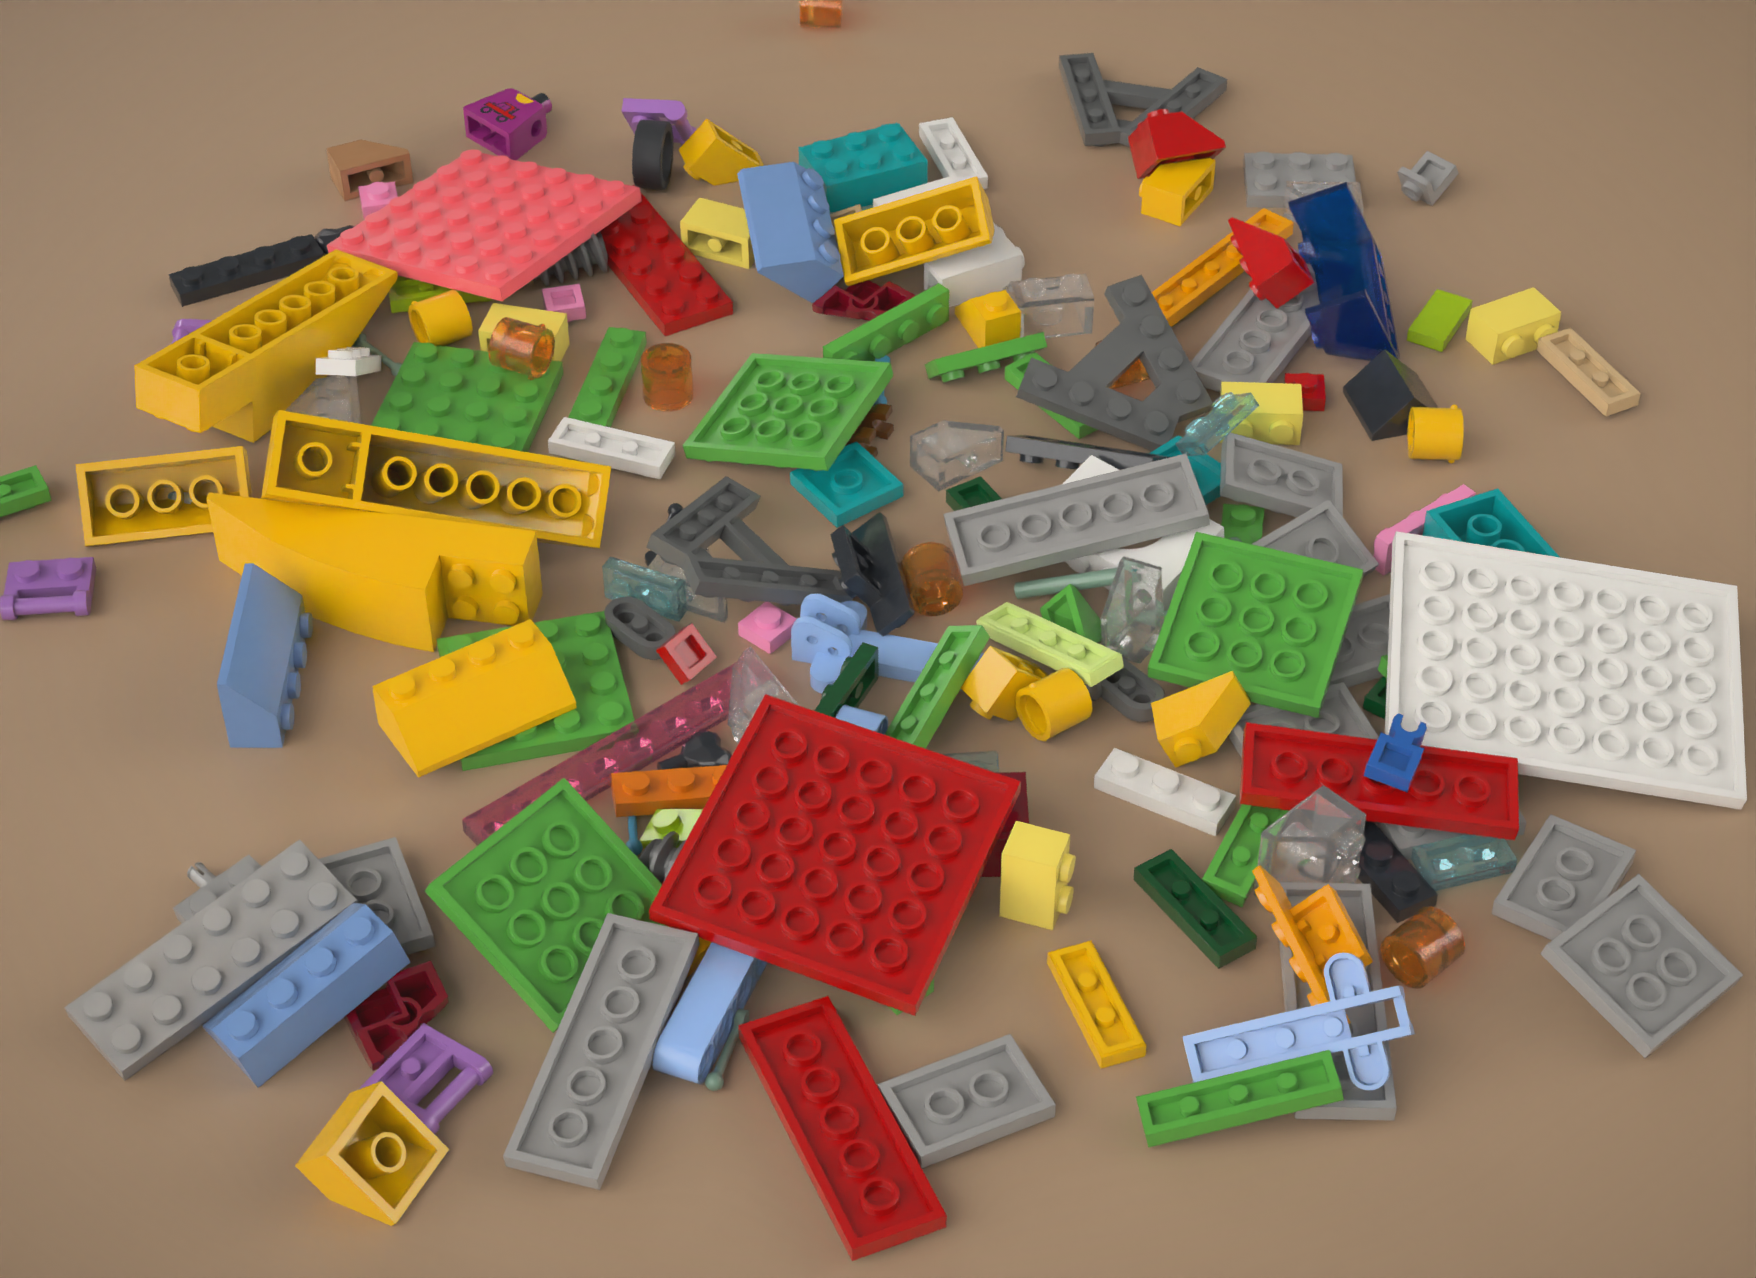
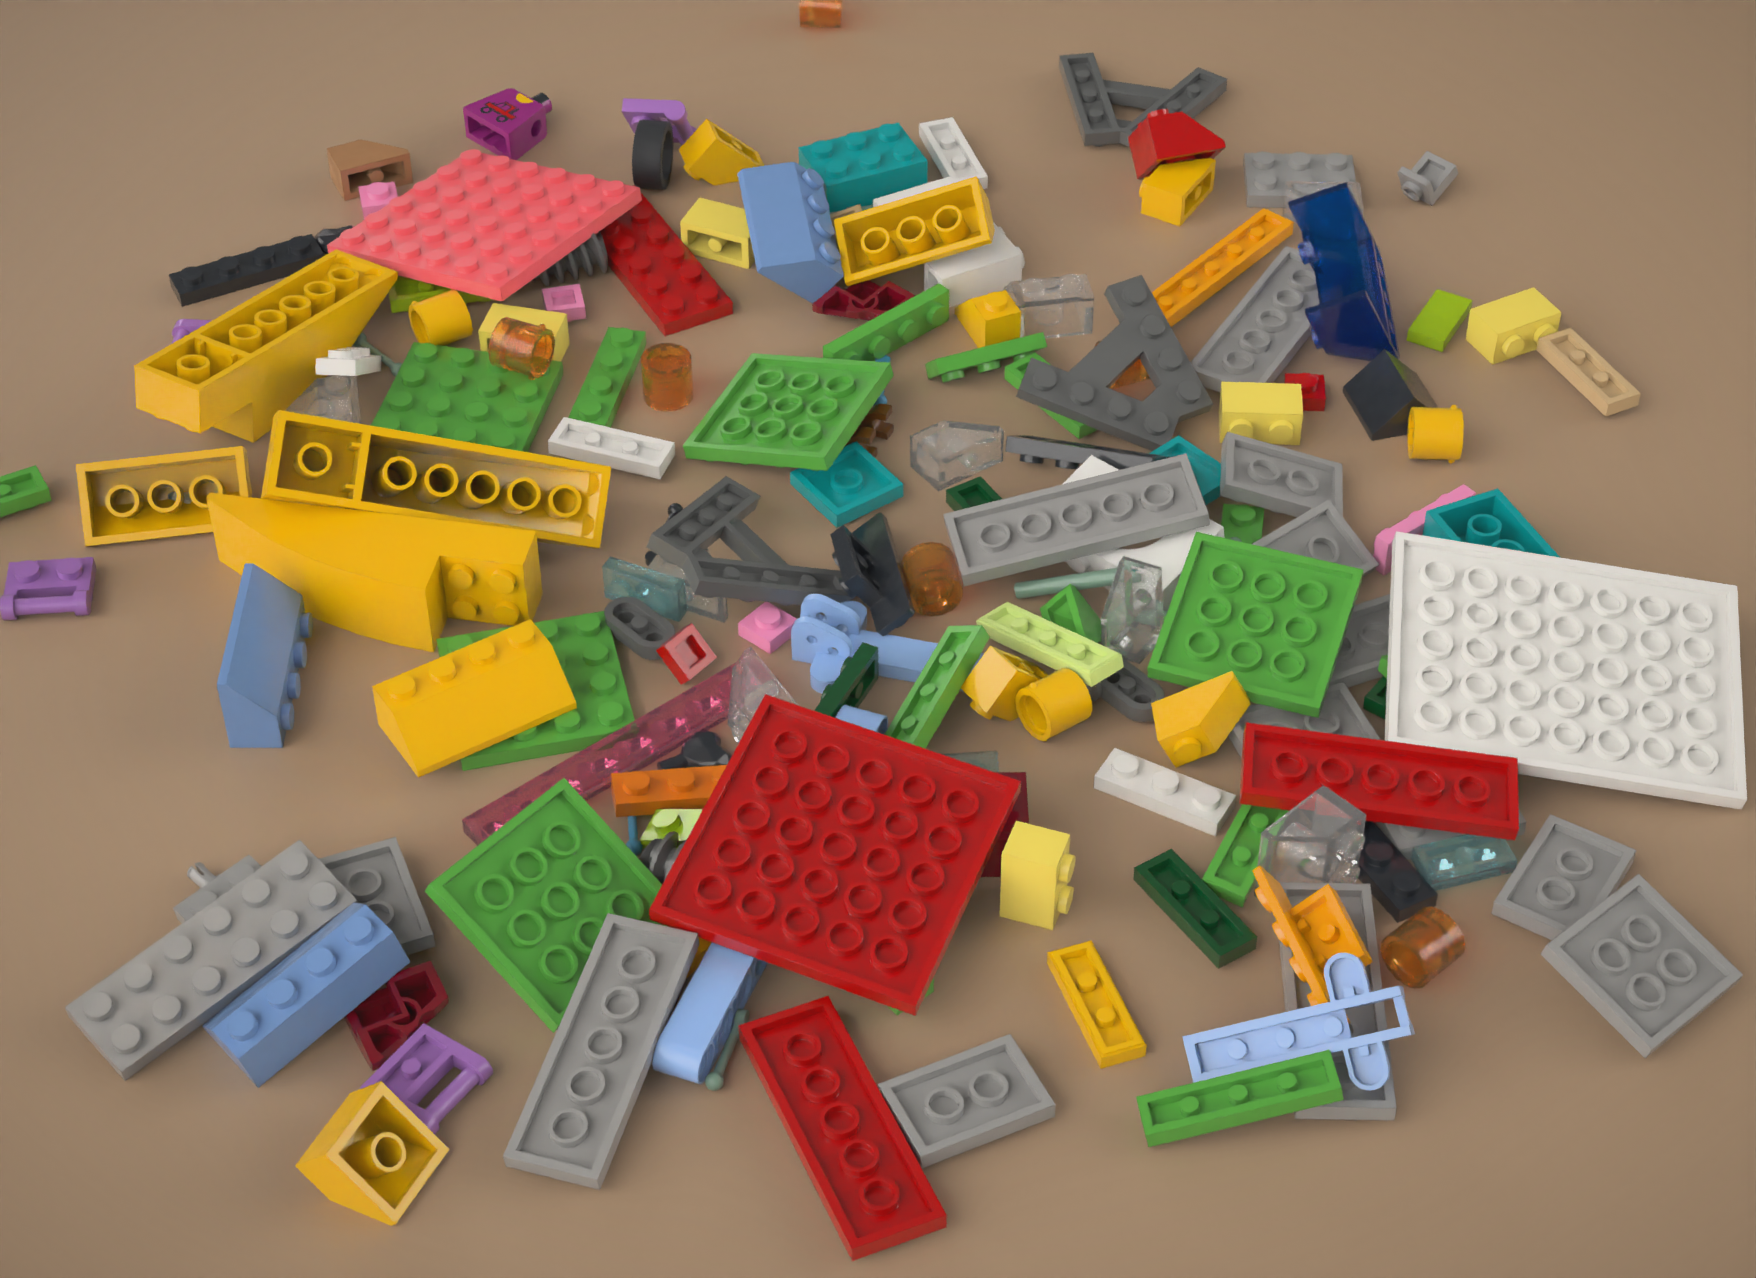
clear light blue plate [1175,392,1259,456] -> none
red slope [1228,217,1314,309] -> none
blue plate [1363,713,1427,792] -> none

